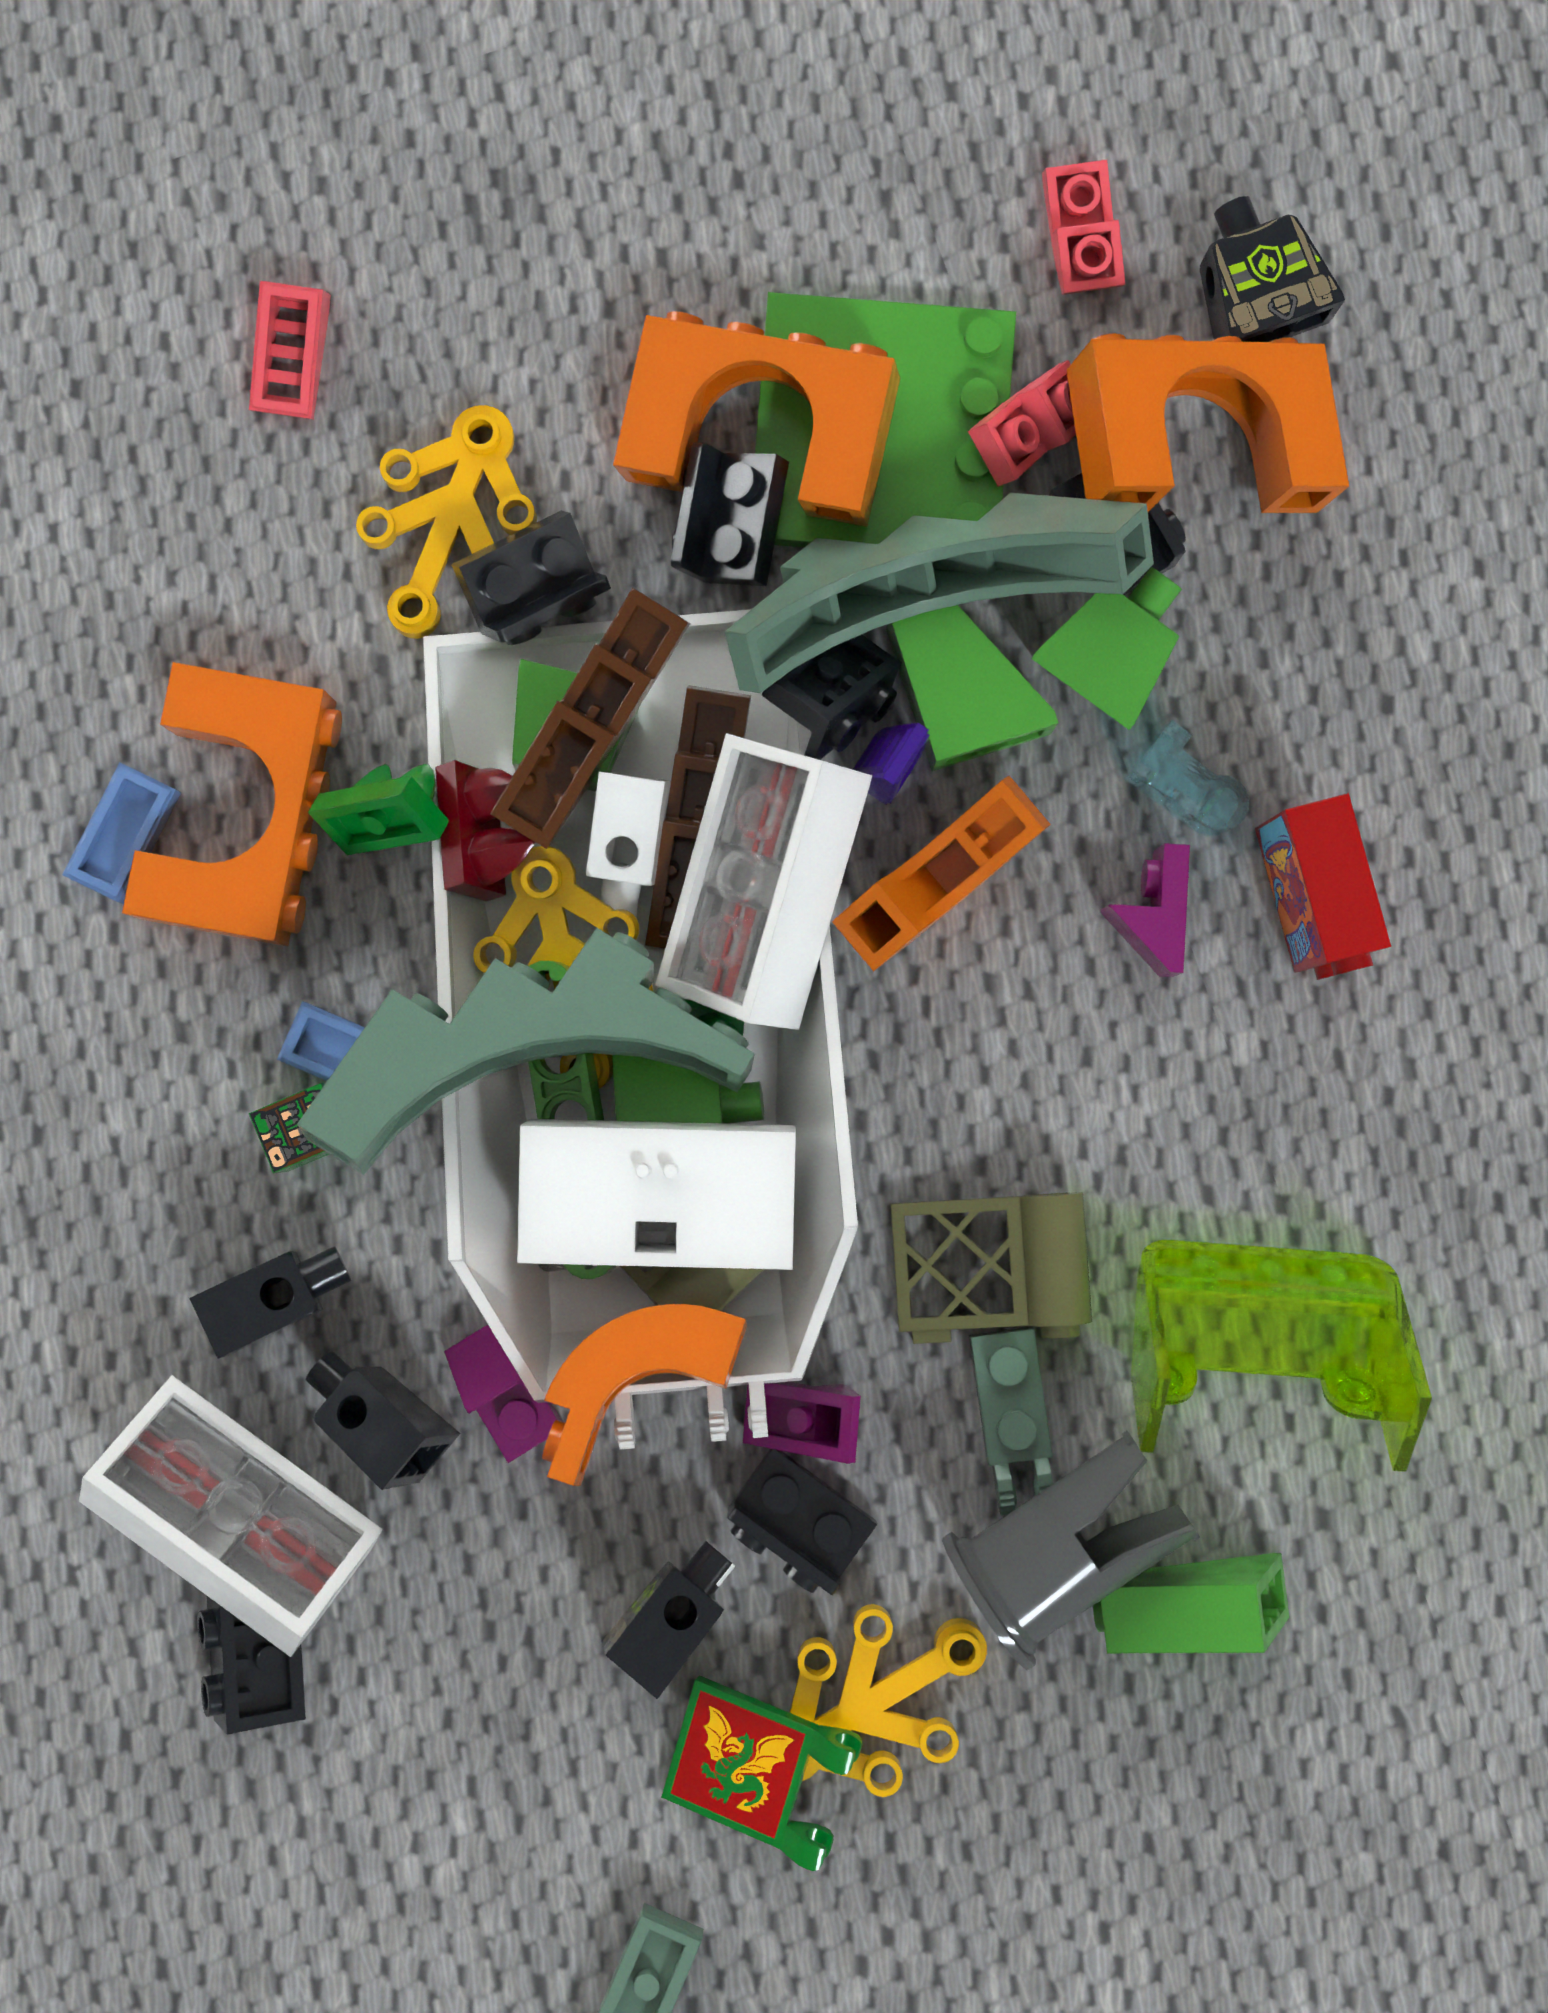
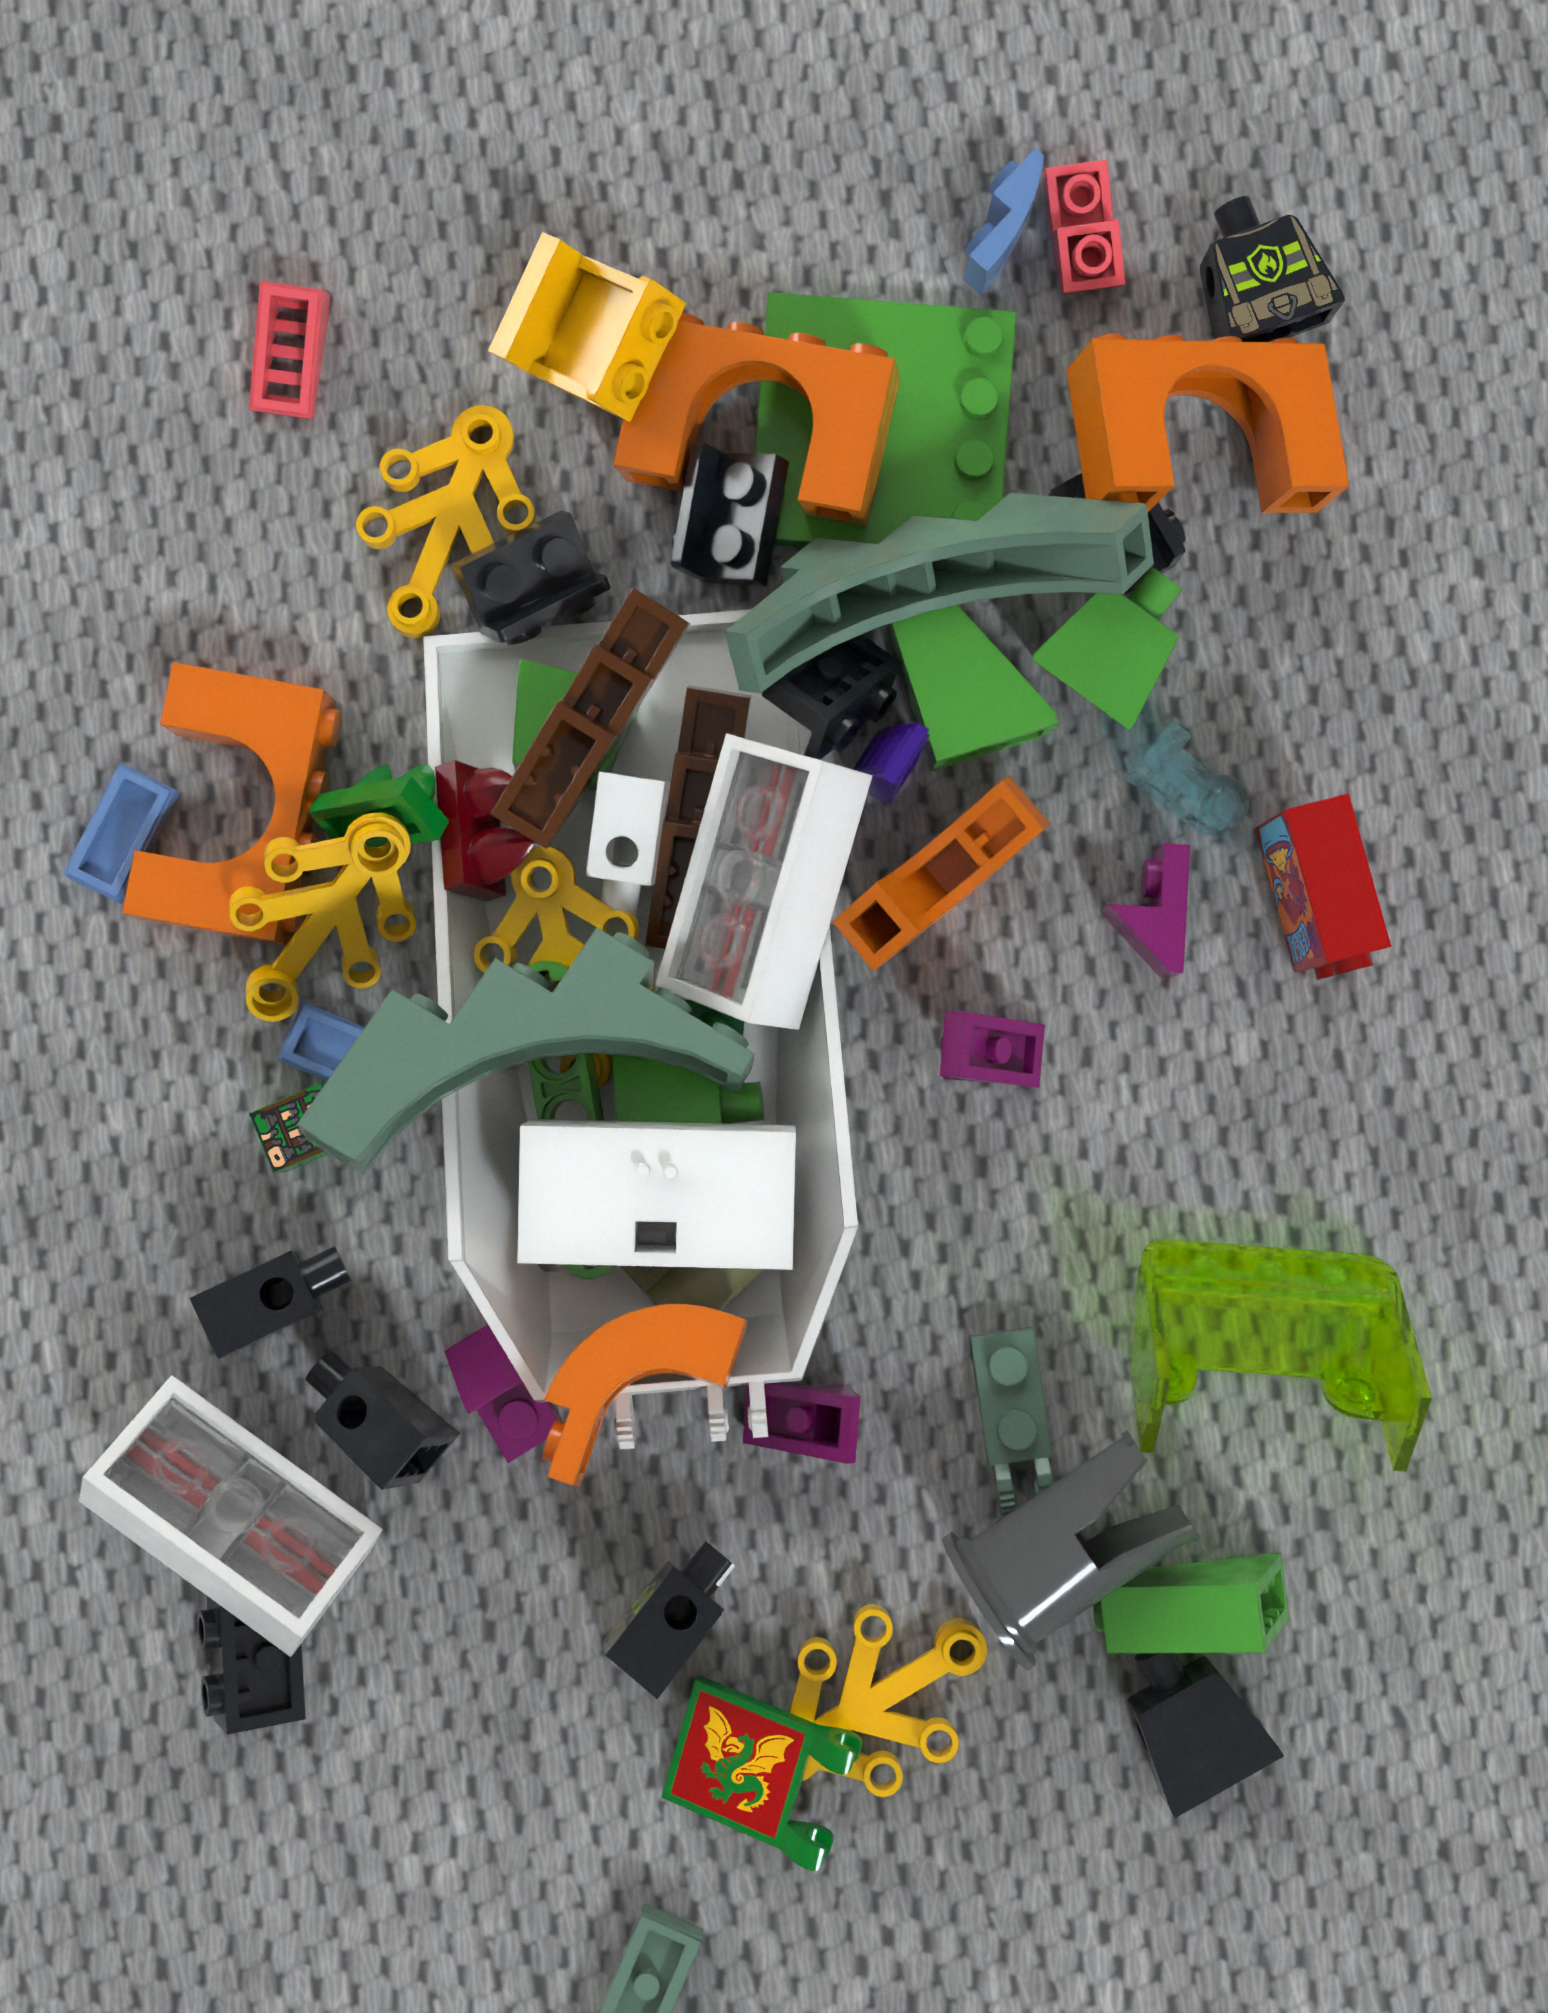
black bracket [727,1449,877,1596] -> none
olive piece [891,1192,1092,1344] -> none
coral slope [968,360,1076,487] -> none
none -> yellow plant [229,813,416,1022]
none -> yellow panel [488,232,687,422]
none -> magenta slope [939,1011,1045,1088]
none -> medium blue slope [963,148,1044,296]
none -> black torso [1127,1653,1284,1818]

